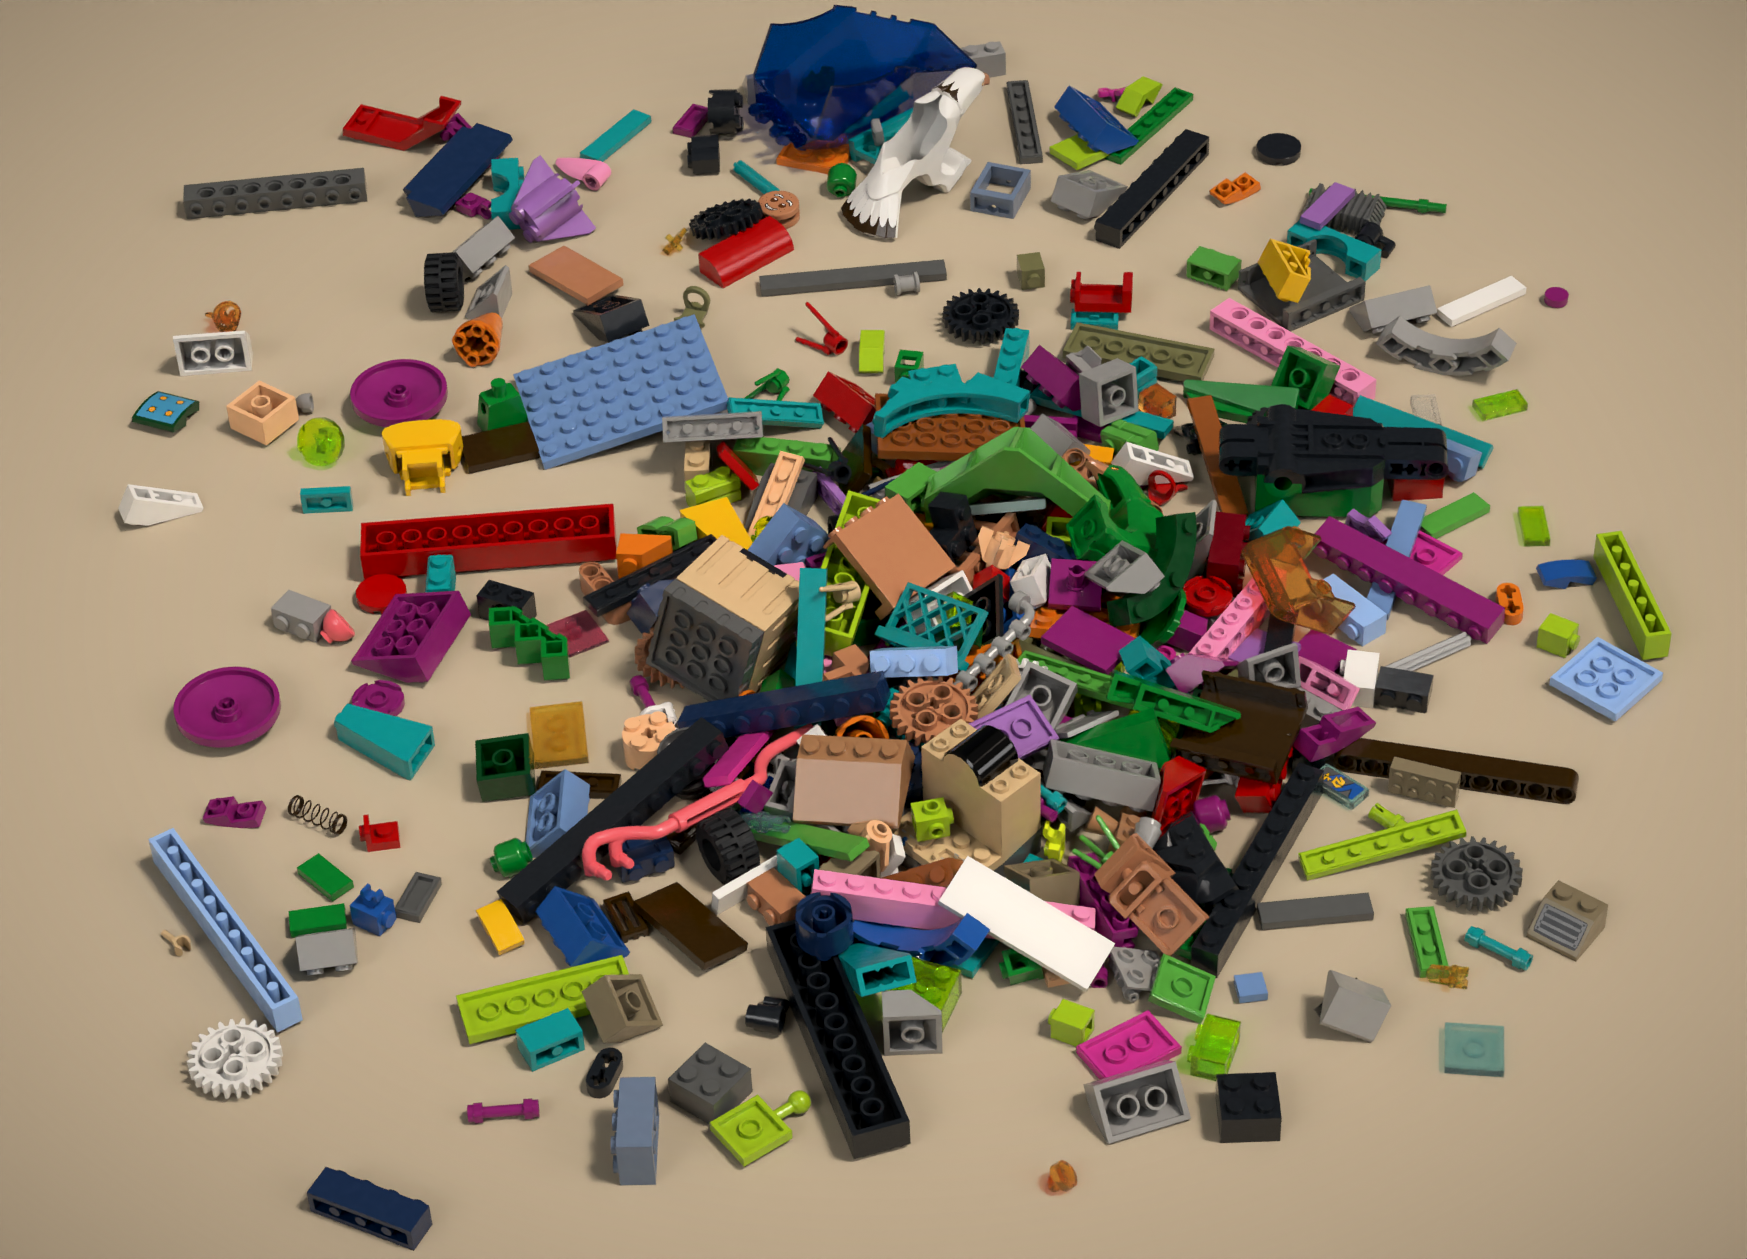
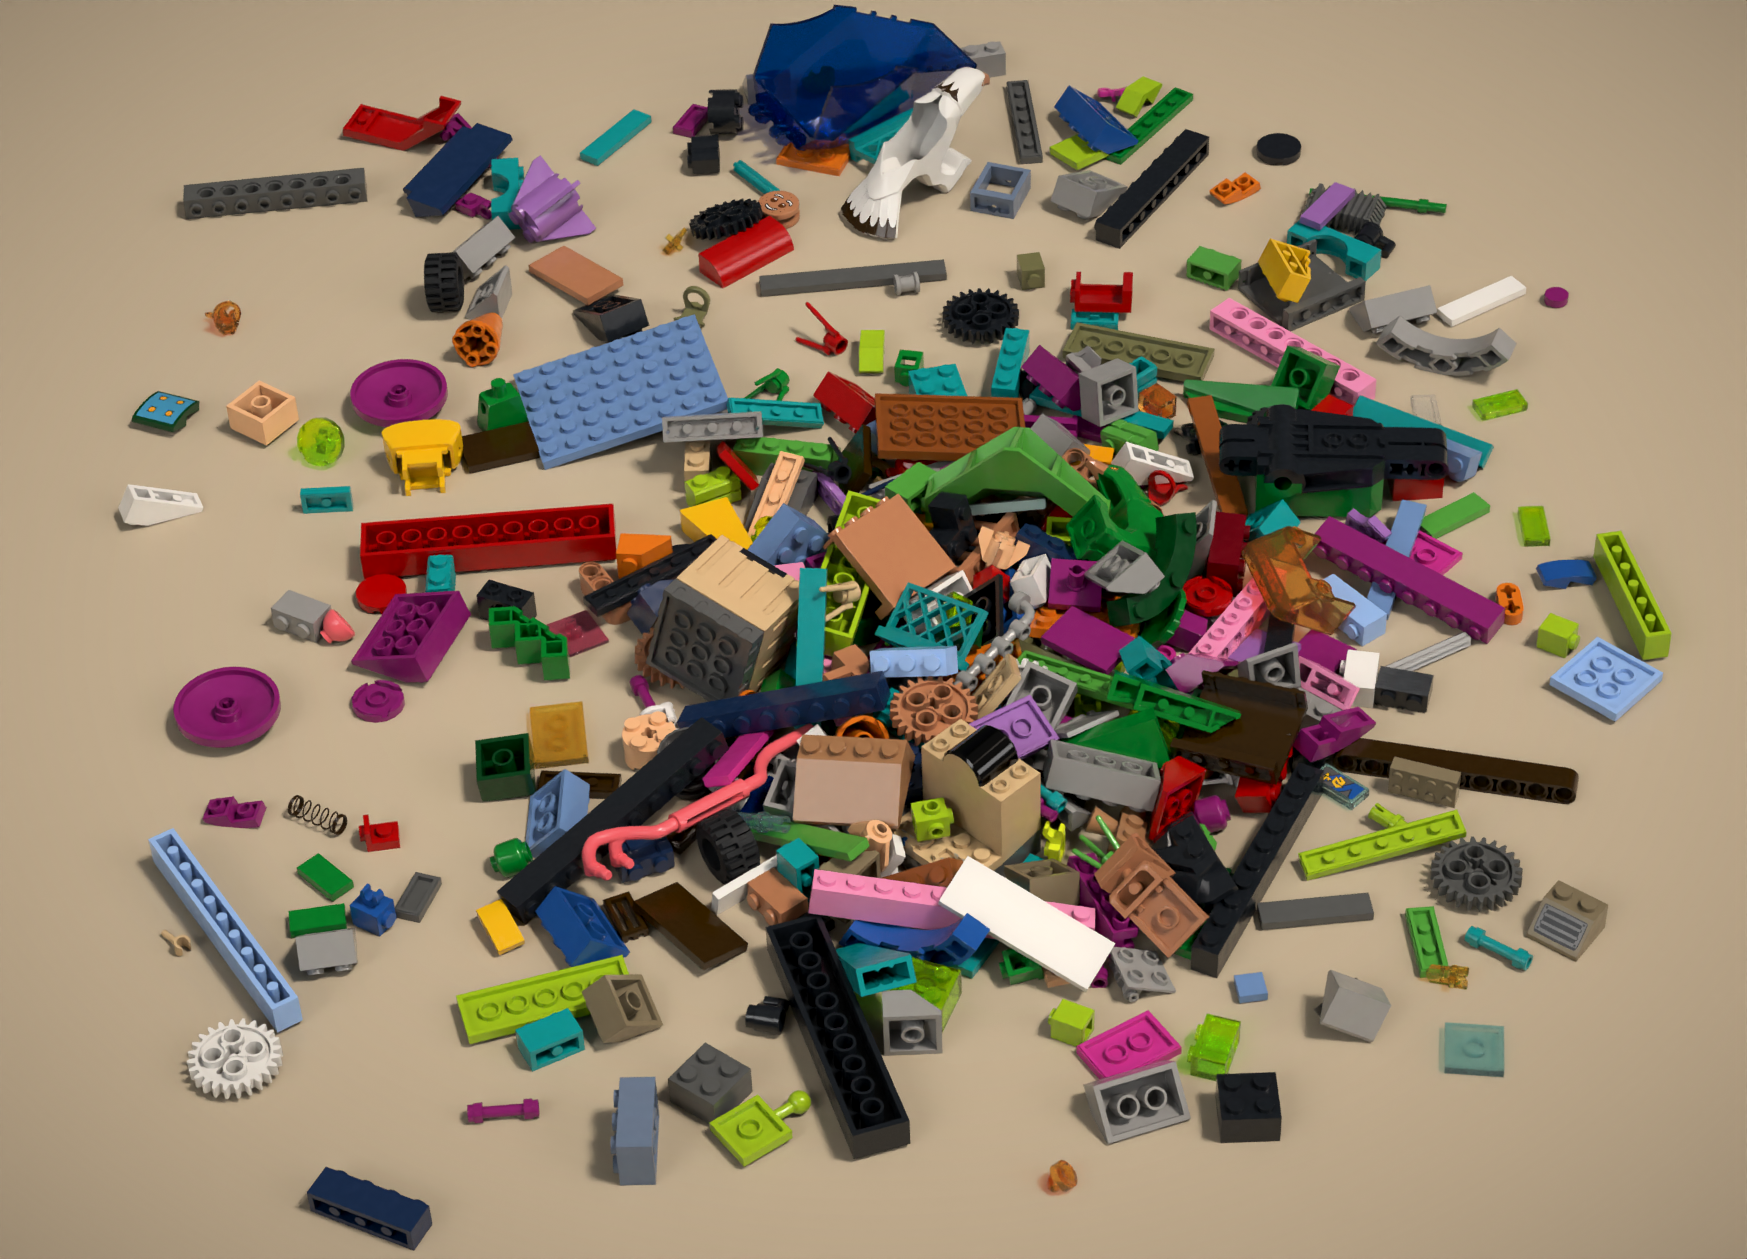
white slope [173,331,253,376] -> none
light grey hinge [296,393,314,413] -> none
teal slope [334,703,435,780] -> none
bright pink piece [555,158,611,191] -> none
black beam [586,1048,623,1098] -> none
bright green brick [637,516,697,550] -> none
magenta tile [737,779,773,815] -> none
dark blue brick [795,892,854,961] -> none
green head [826,163,857,198] -> none
light grey tile [871,118,884,146] -> none
teal arch [872,372,1030,438] -> none
light grey cone [1134,817,1162,848] -> none
bright green tile [1148,953,1216,1024] -> none

